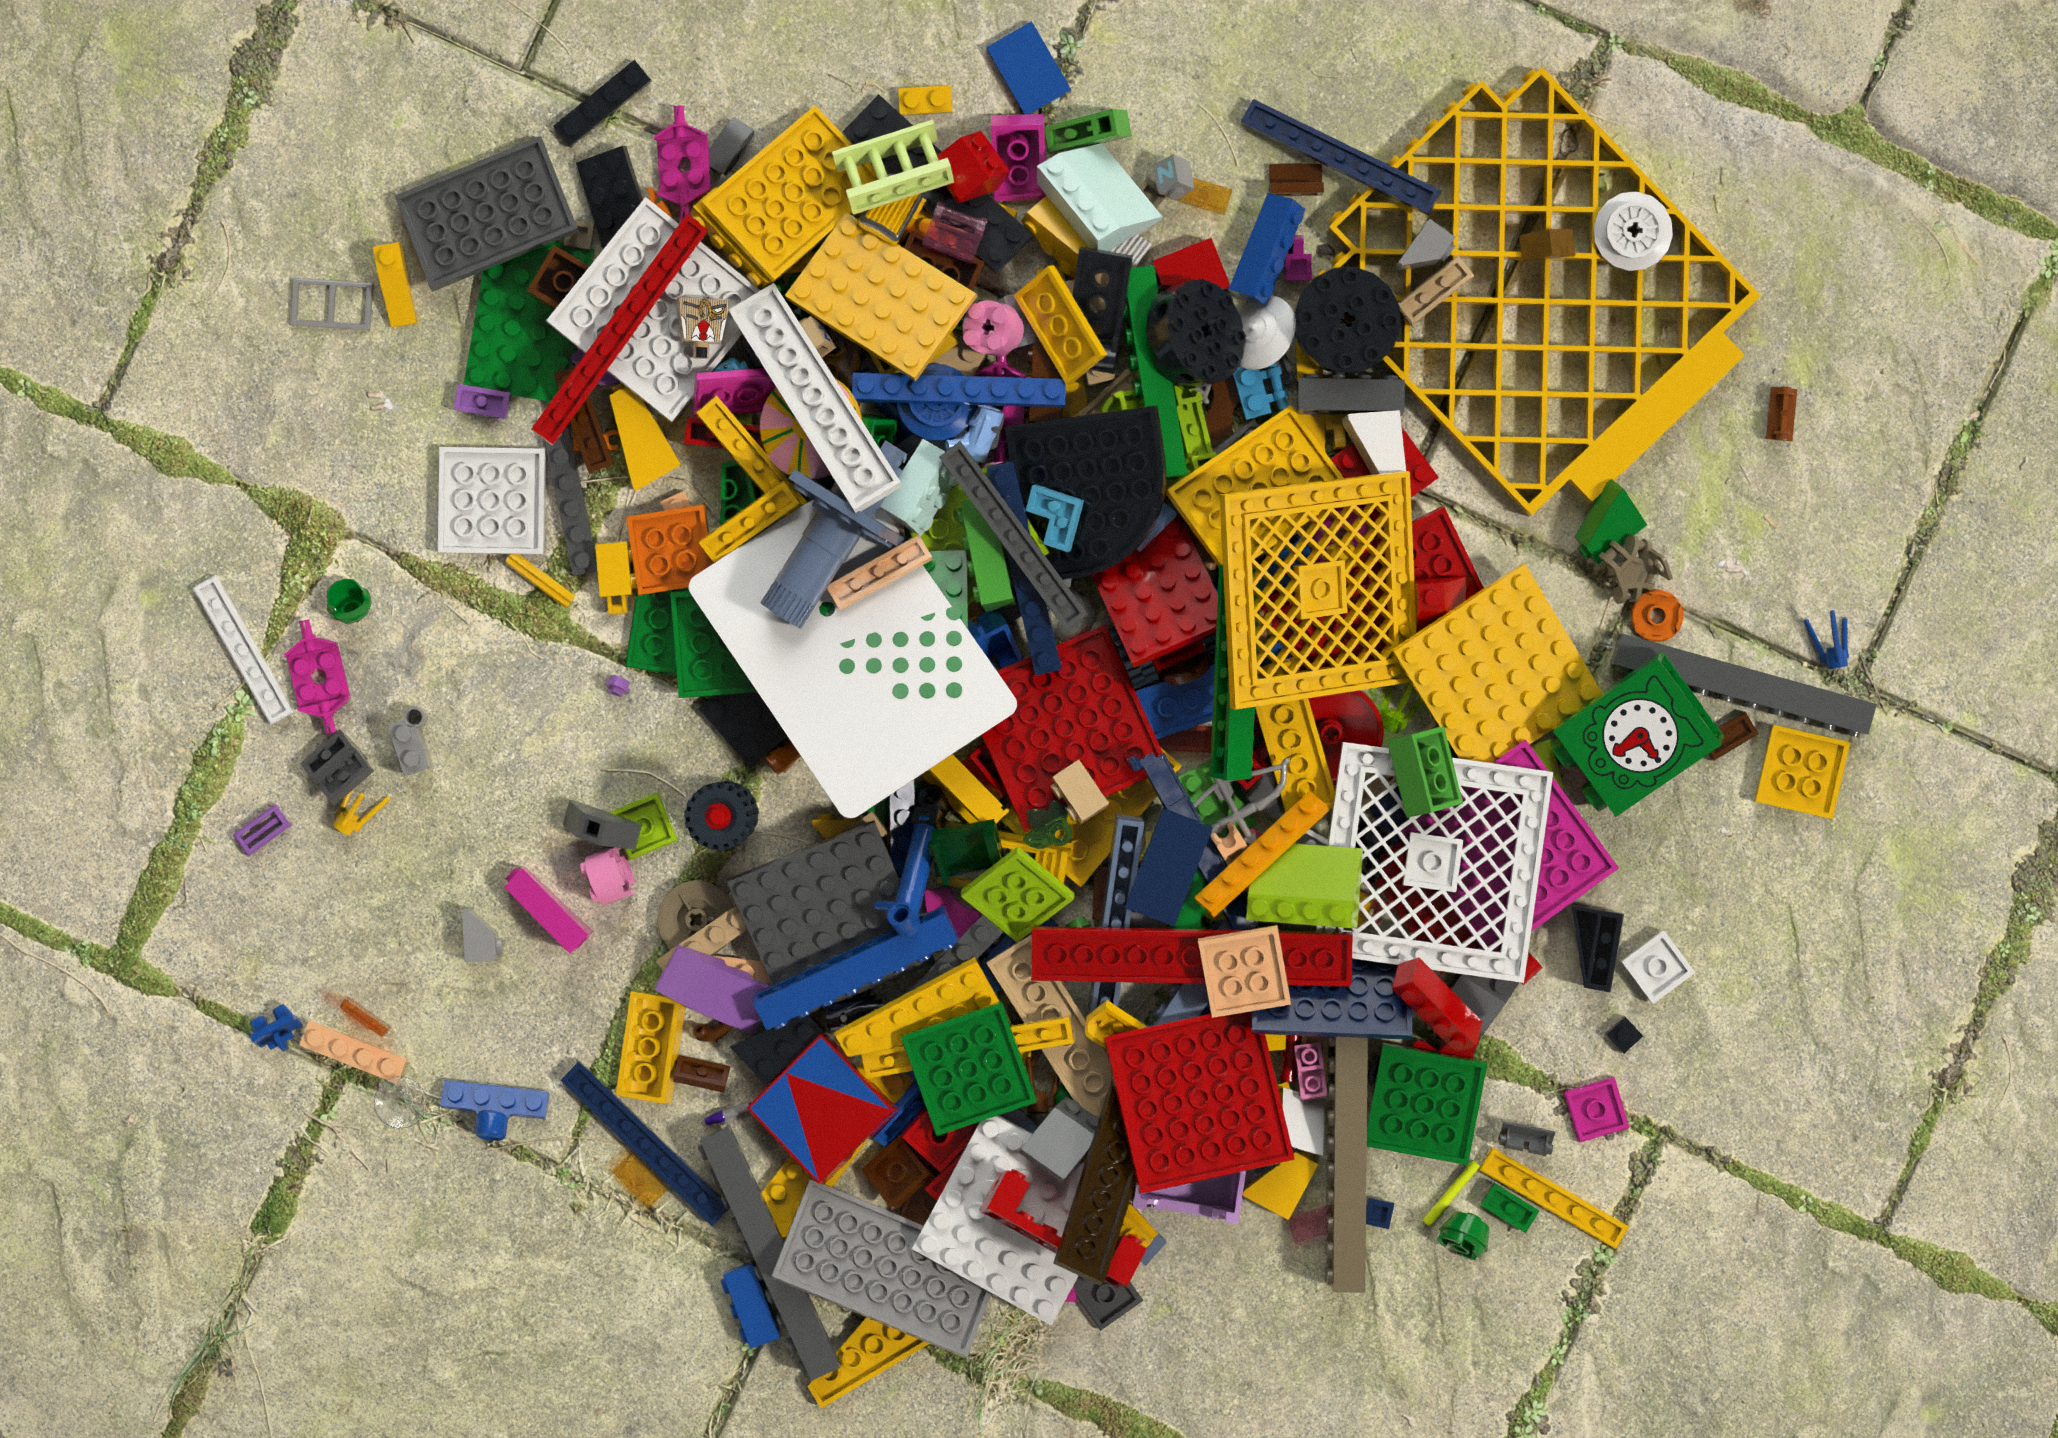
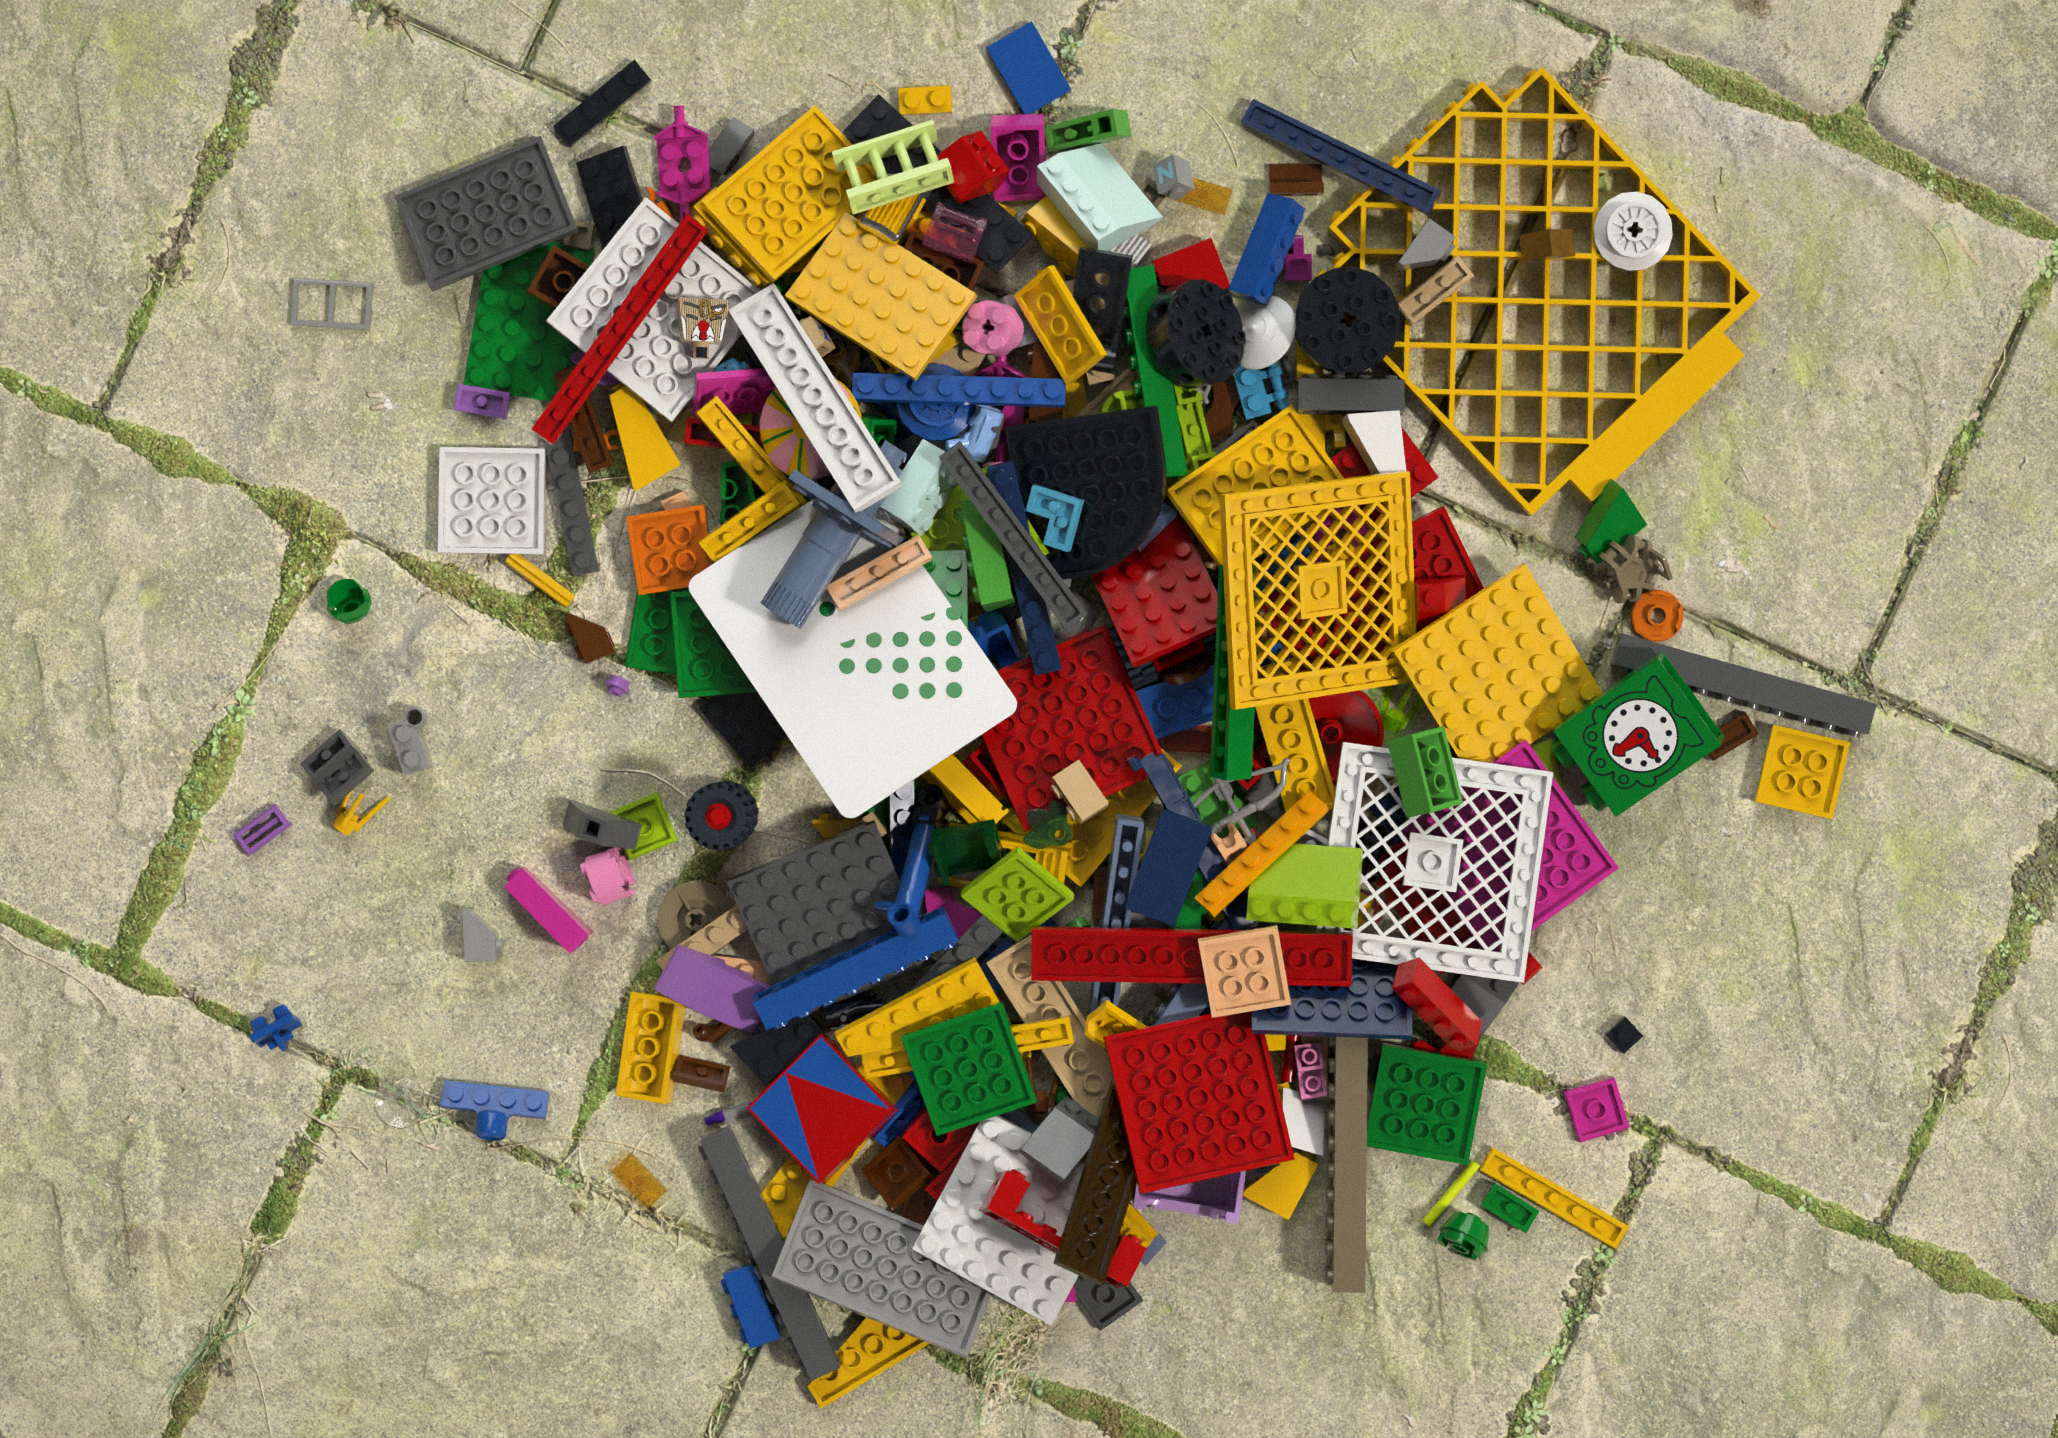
white tile [193,575,295,725] -> none
dark pink plate [284,619,351,734] -> none
light nougat plate [299,1020,408,1084] -> none
clear orange tile [340,997,392,1037] -> none
yellow slope [373,242,418,328] -> none
dark blue plate [561,1061,730,1226] -> none
yellow brick [595,542,637,615] -> none
orange cone [766,742,801,775] -> none
clear pink tile [1288,1205,1331,1243] -> none
dark blue plate [1366,1197,1395,1229] -> none
dark grey hinge [1498,1121,1555,1157] -> none
black wedge [1571,904,1624,992] -> none
white plate [1621,930,1695,1004] -> none
dark orange hinge [1766,386,1797,442] -> none
blue plant [1804,610,1849,669] -> none
none -> reddish brown slope [564,613,617,664]

